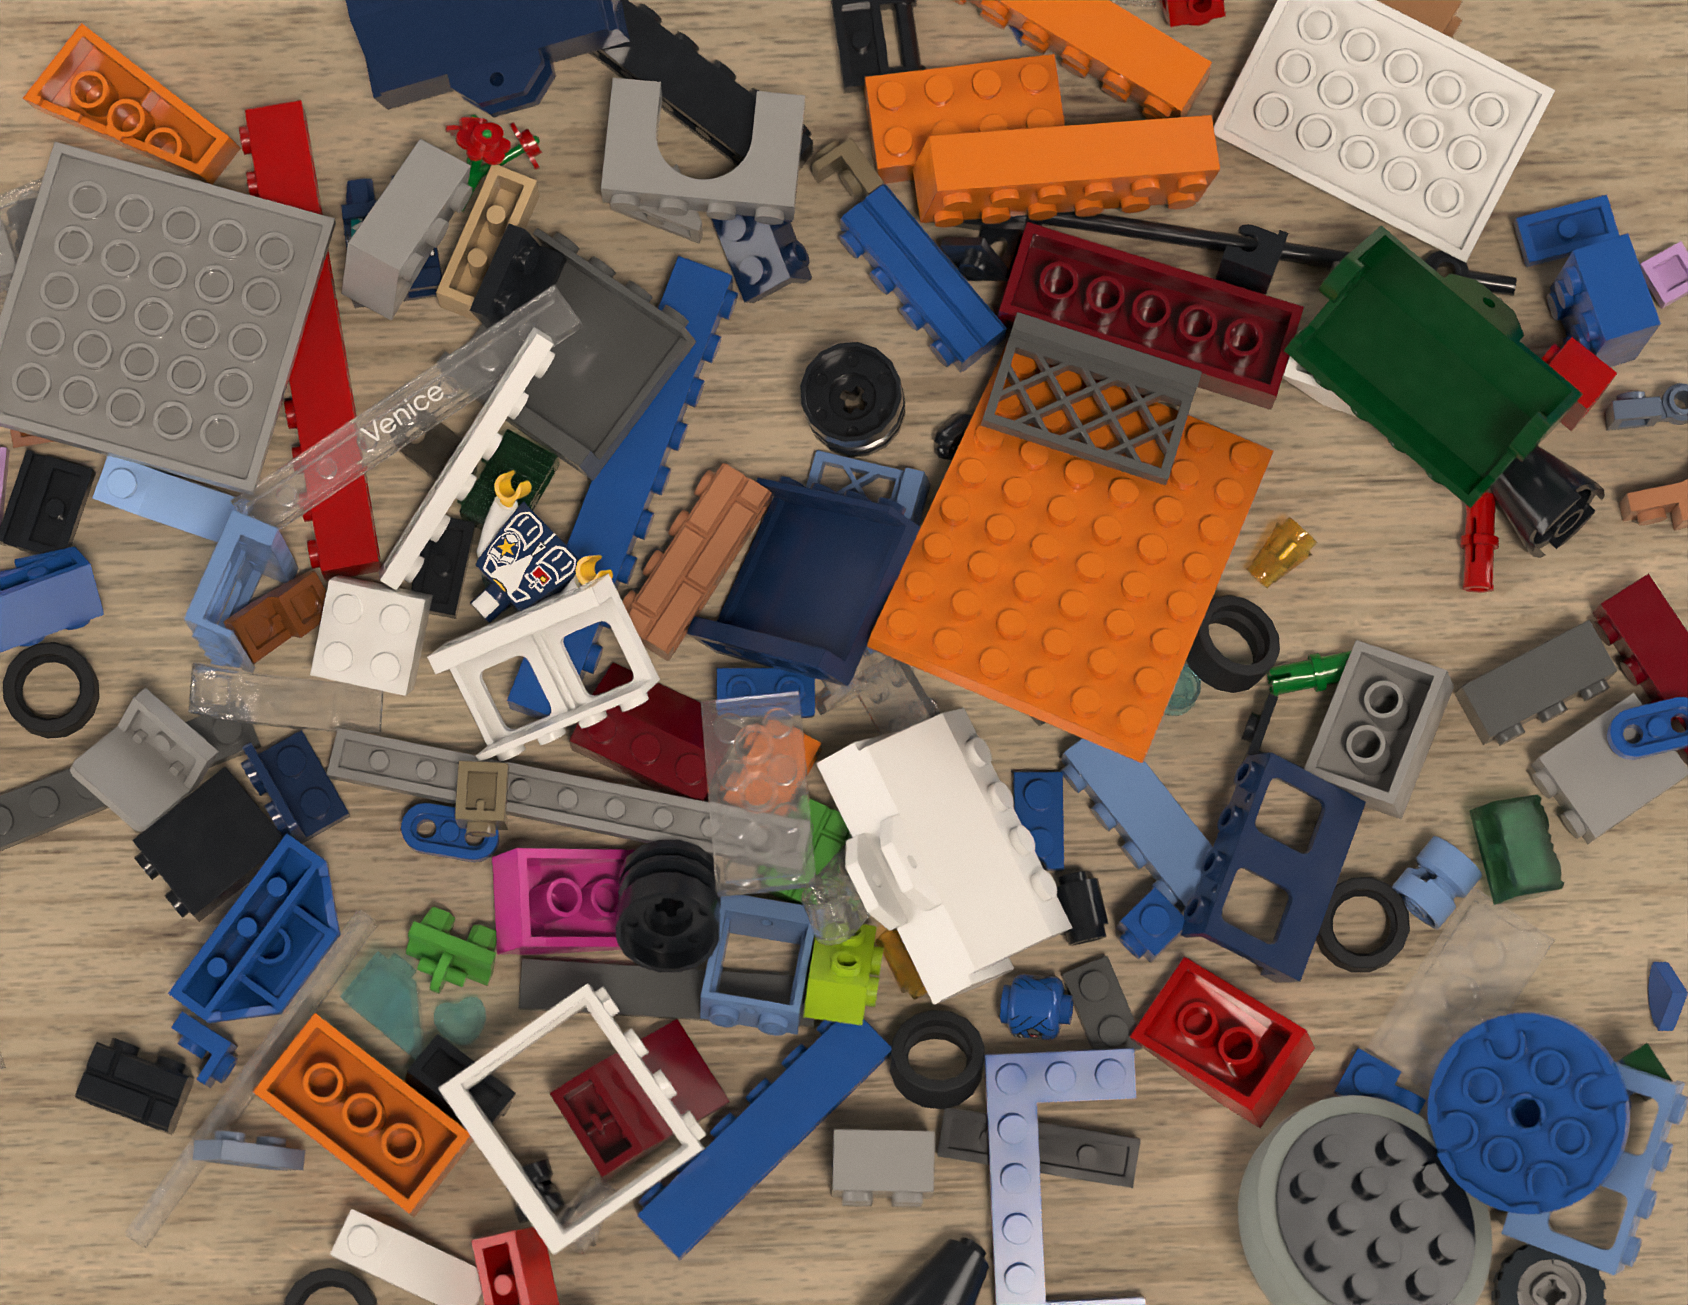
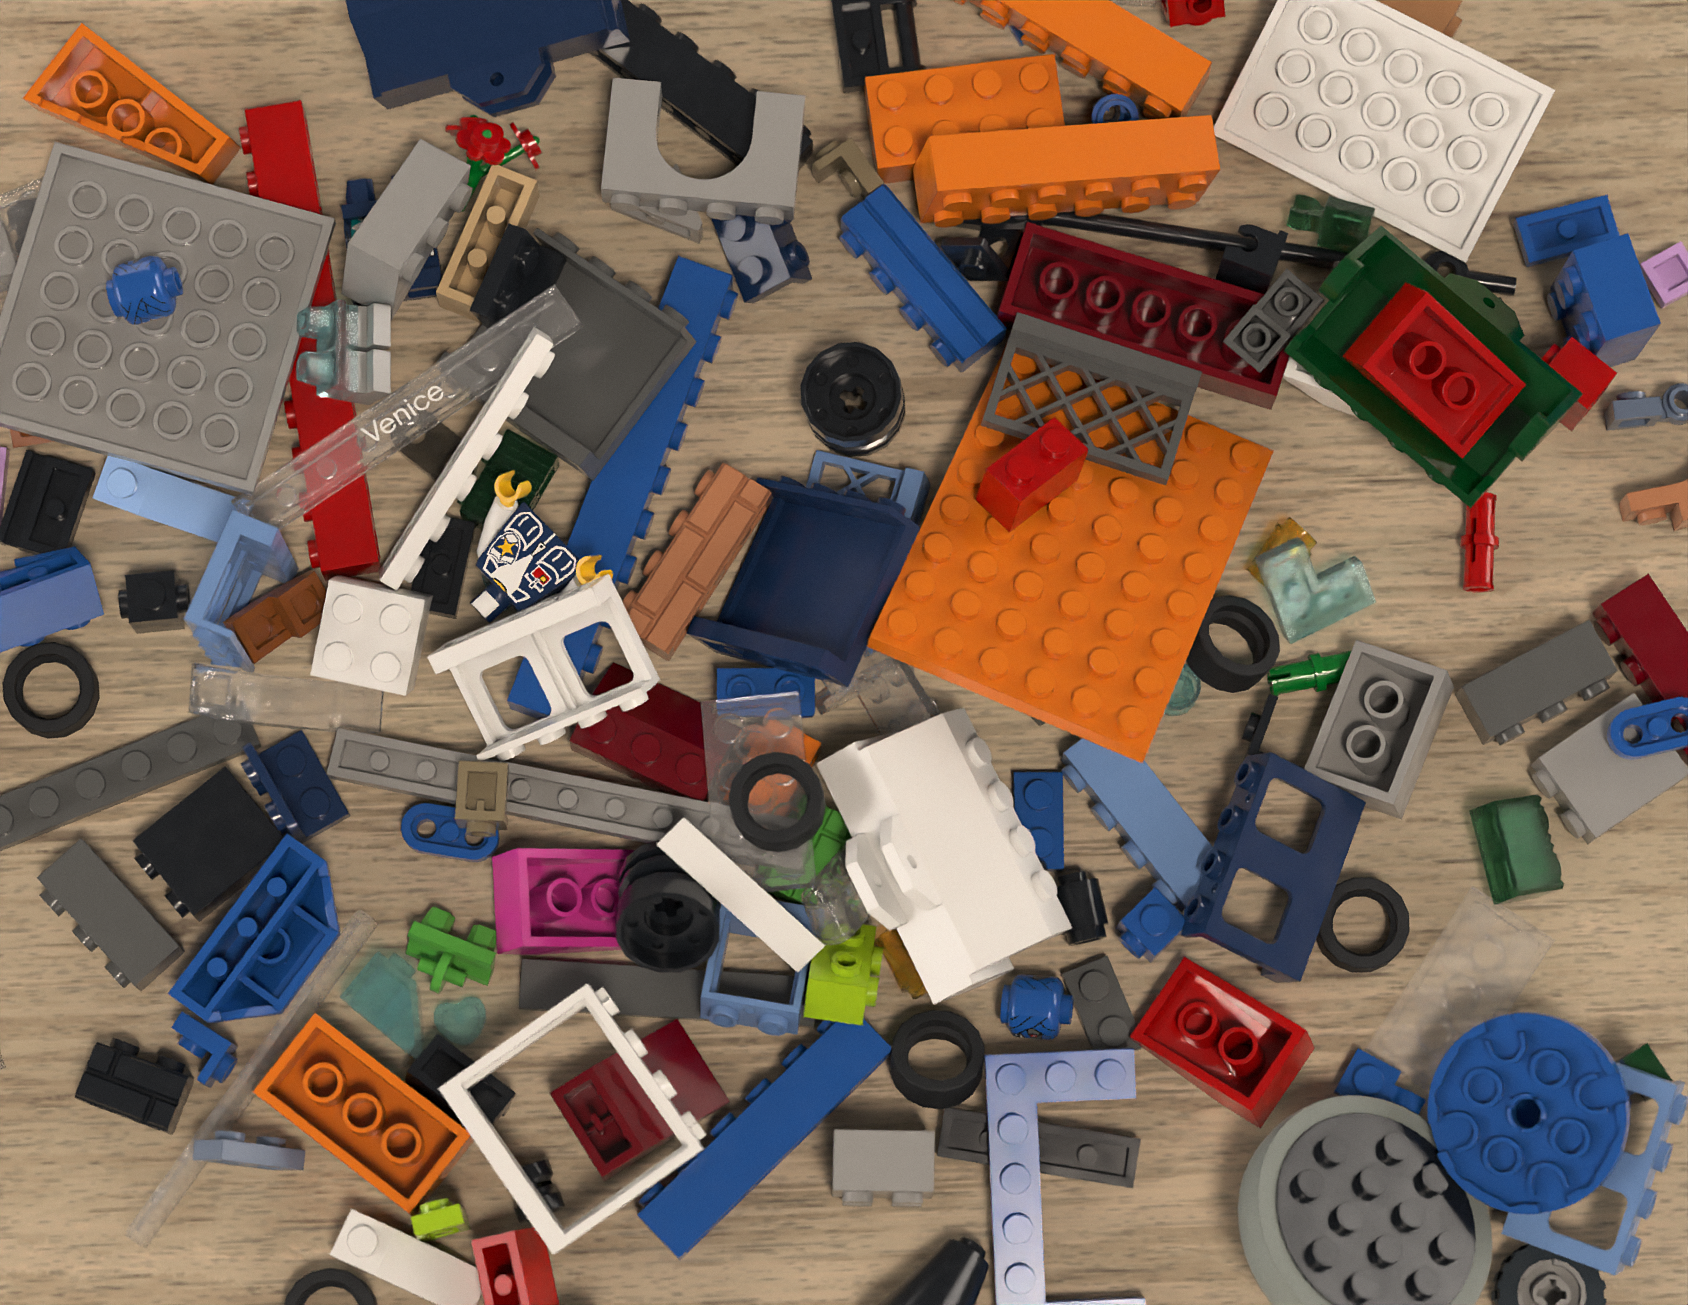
light grey bracket [70,688,219,832] -> none
clear cone [556,1176,616,1254] -> none
black arm [933,413,973,460] -> none
medium blue wheel [1392,836,1482,929] -> none
black cone [1490,446,1605,558] -> none
blue tile [1648,962,1688,1031] -> none
none -> dark grey brick [37,838,185,991]
none -> blue head [106,256,183,325]
none -> black brick [118,570,191,634]
none -> clear light blue hips [296,299,391,405]
none -> lime plate [410,1198,471,1242]
none -> white sticker [657,818,825,972]
none -> black tyre [728,752,826,852]
none -> red brick [976,417,1089,533]
none -> blue cone [1092,94,1139,124]
none -> dark grey slope [1223,268,1325,373]
none -> clear light blue plate [1255,536,1376,644]
none -> clear green plate [1287,195,1375,254]
none -> red slope [1342,282,1526,459]

